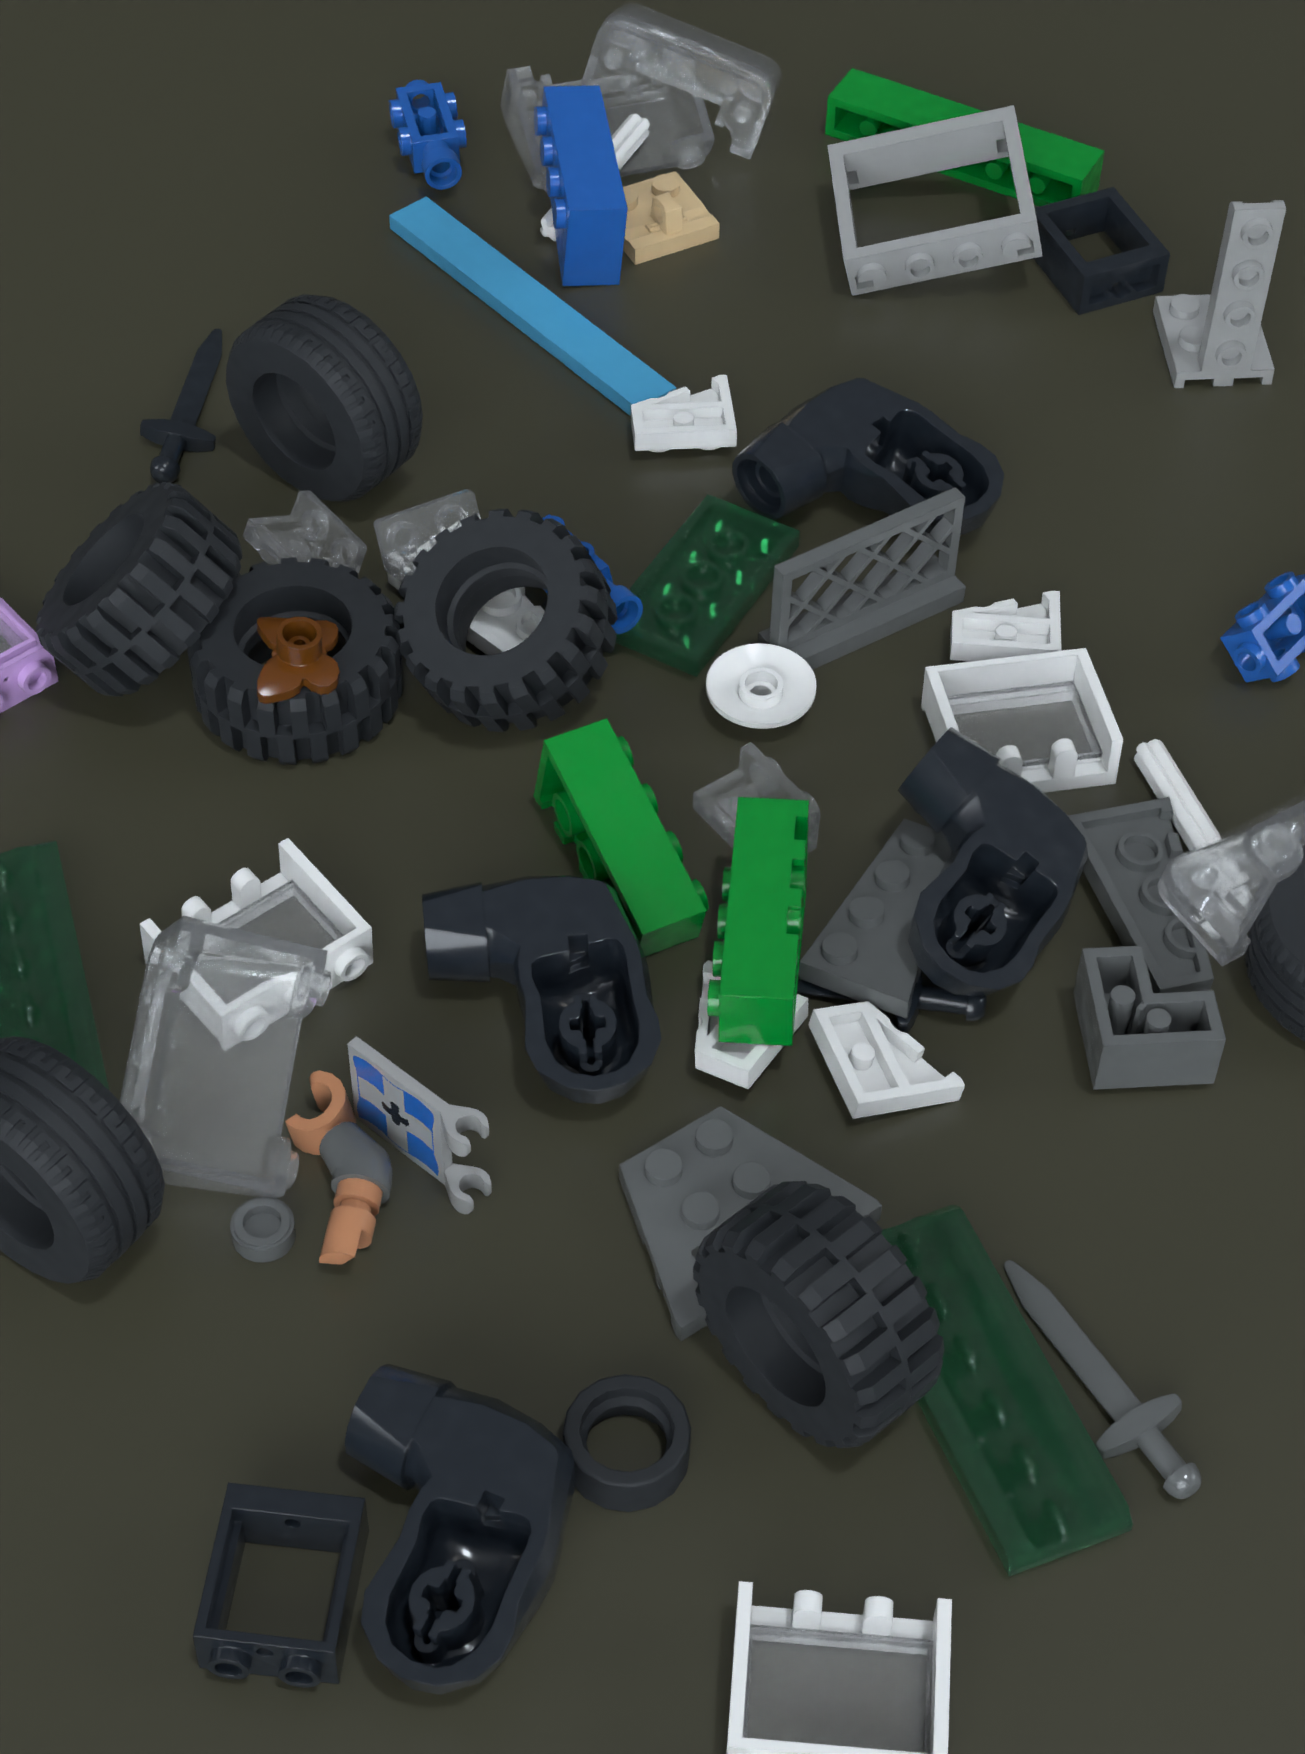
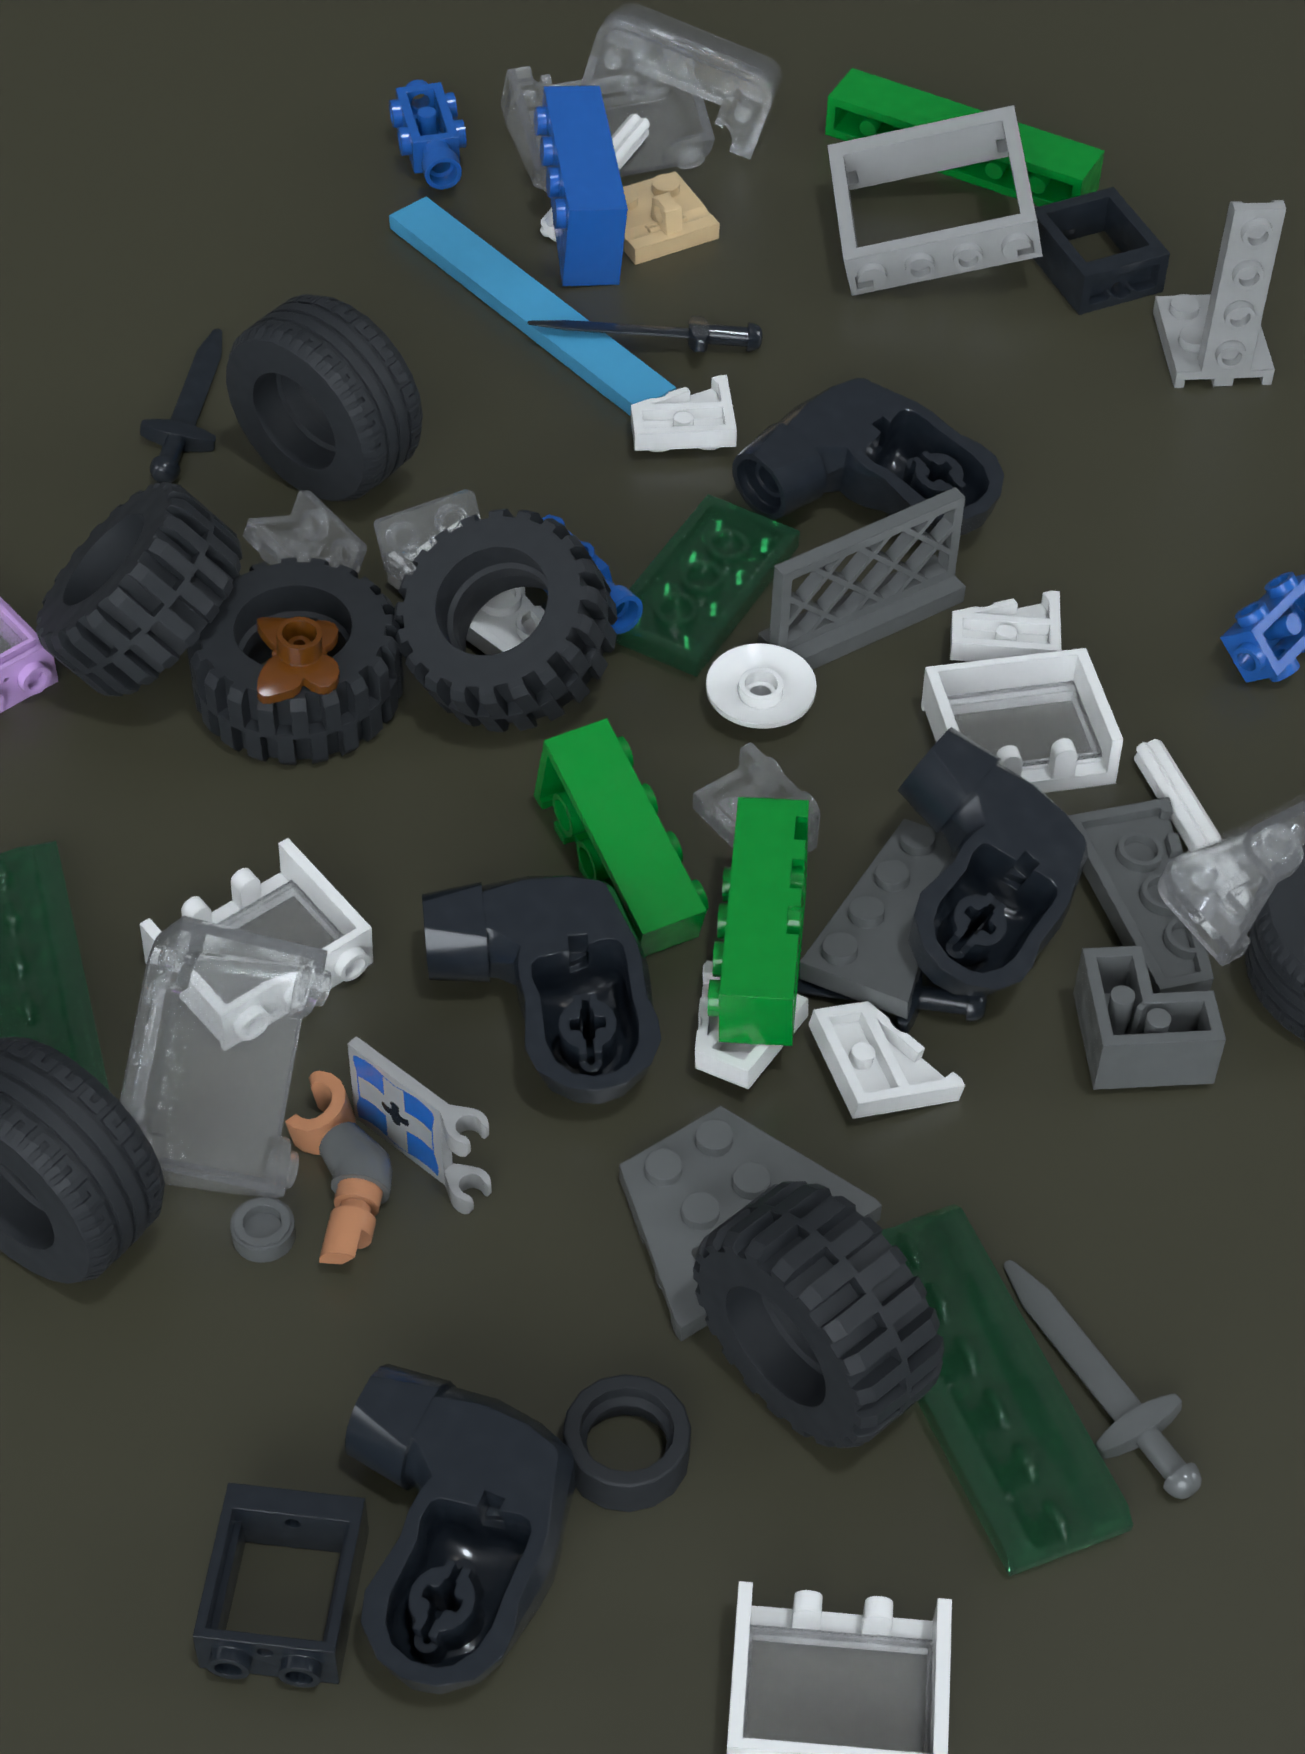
none -> black sword [527,316,763,352]

